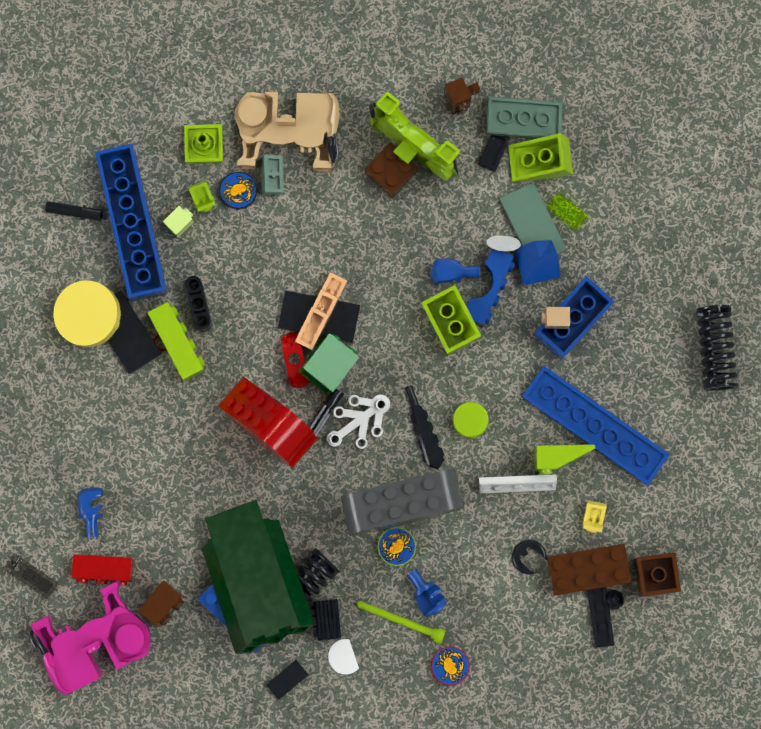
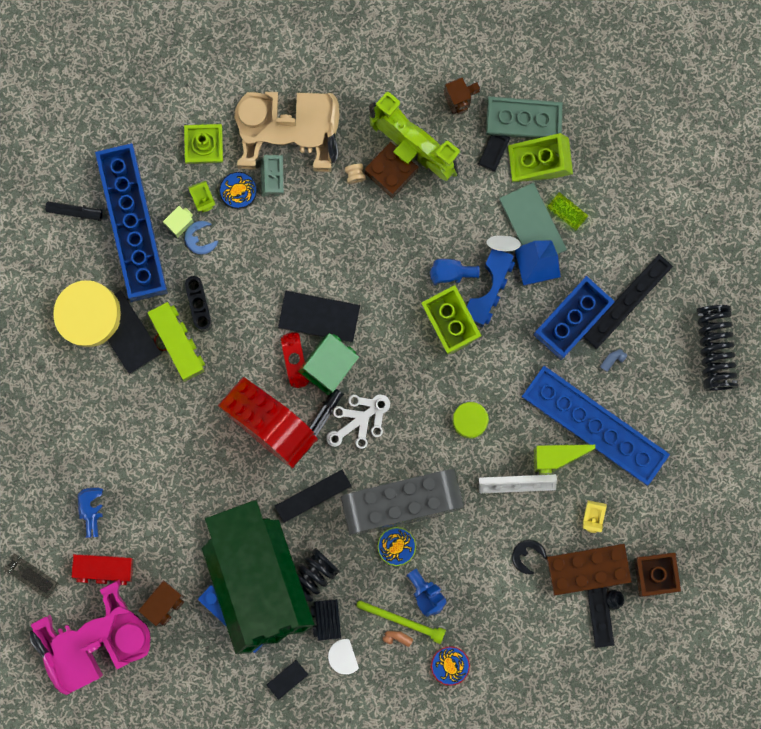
light nougat slope [295,272,348,350] -> none
black sword [405,385,445,470] -> none
tan brick [541,307,570,329] -> none
none -> medium blue head [184,221,218,254]
none -> black tile [275,469,352,523]
none -> tan wheel [345,164,366,184]
none -> nougat arm [383,631,413,647]
none -> black tile [583,254,673,350]
none -> sand blue arm [600,349,627,372]

